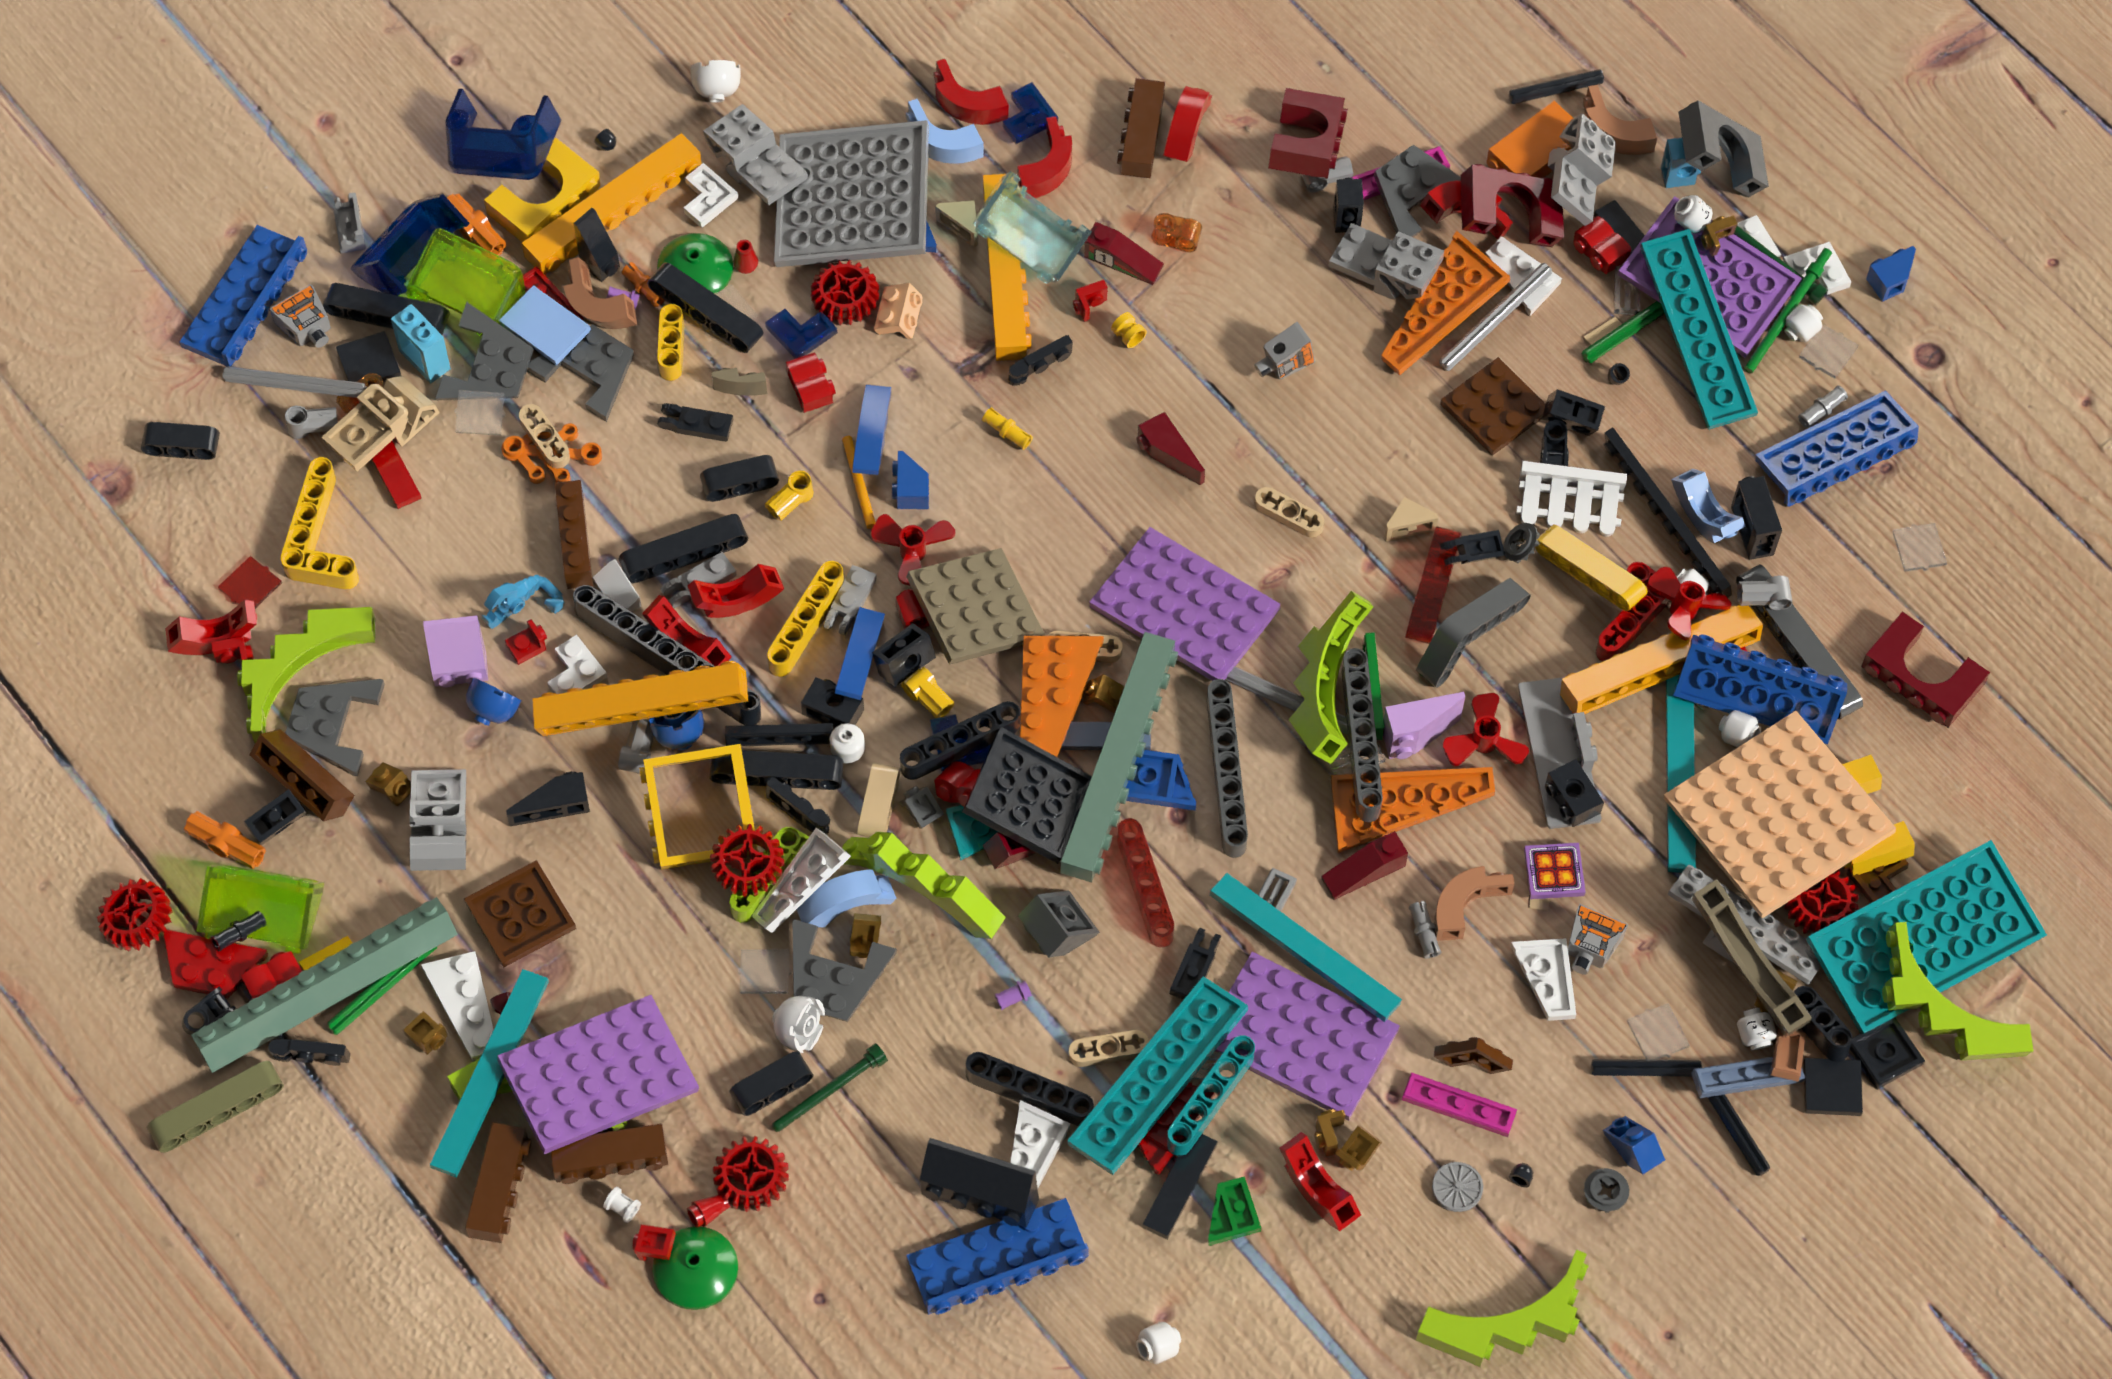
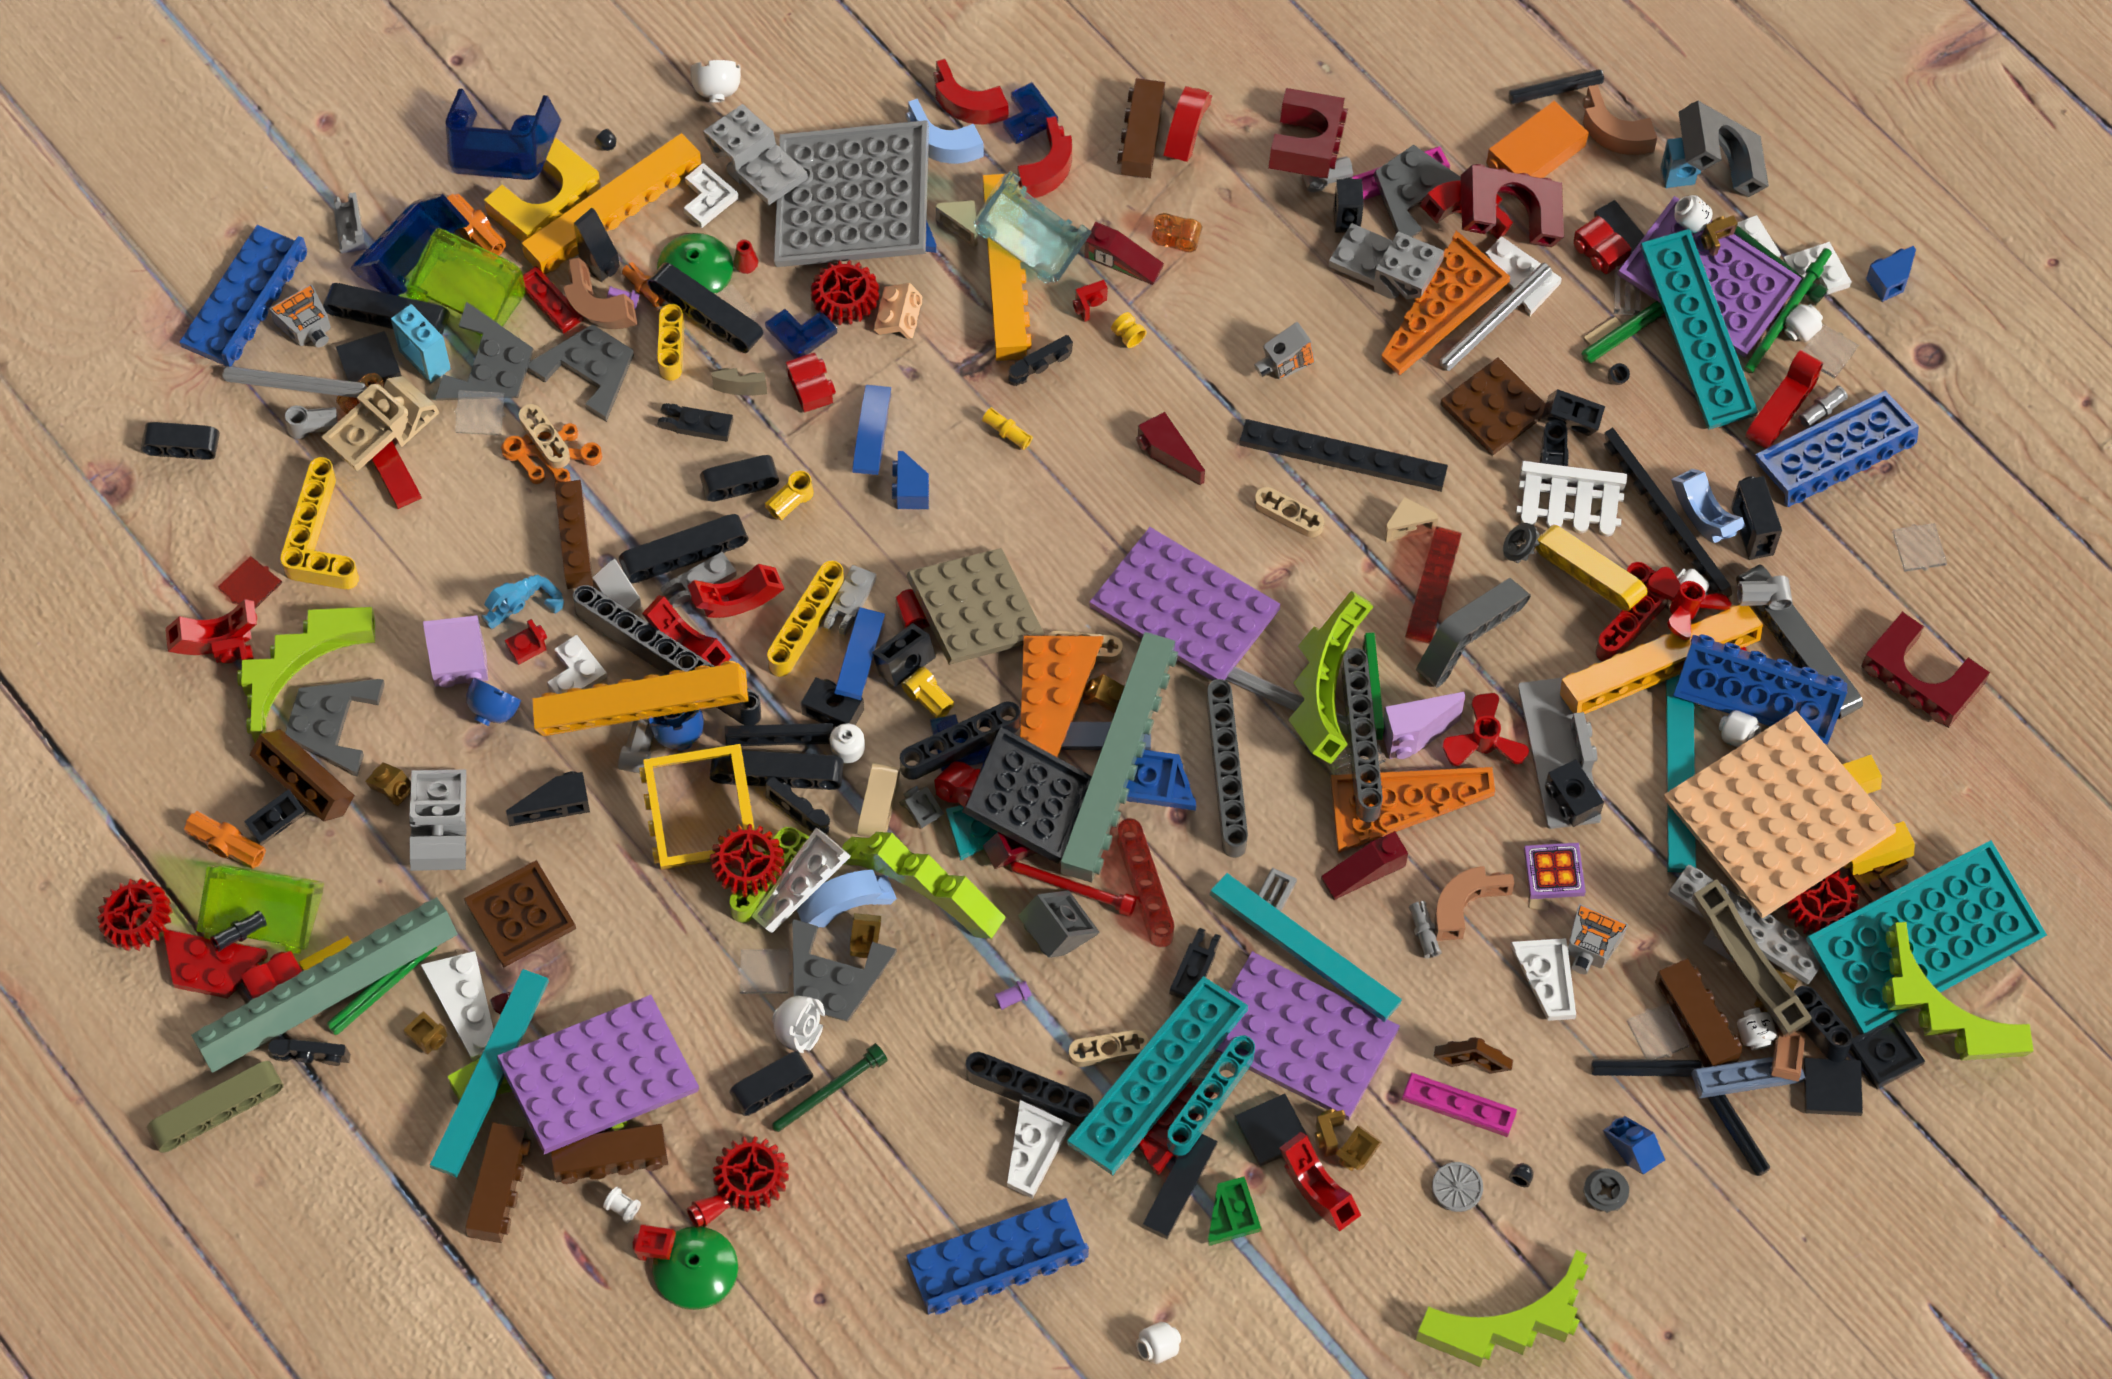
black piece [182,987,237,1035] -> none
light blue tile [499,285,591,365] -> none
light orange bar [842,435,876,529] -> none
red piece [871,514,956,586] -> none
black slope [919,1138,1039,1228] -> none
black hinge [1440,530,1505,566] -> none
light grey piece [1548,113,1616,226] -> none
none -> red piece [1011,861,1137,917]
none -> black tile [1235,1093,1310,1167]
none -> black plate [1239,419,1448,492]
none -> reddish brown brick [1655,958,1742,1067]
none -> red beam [1745,350,1823,449]

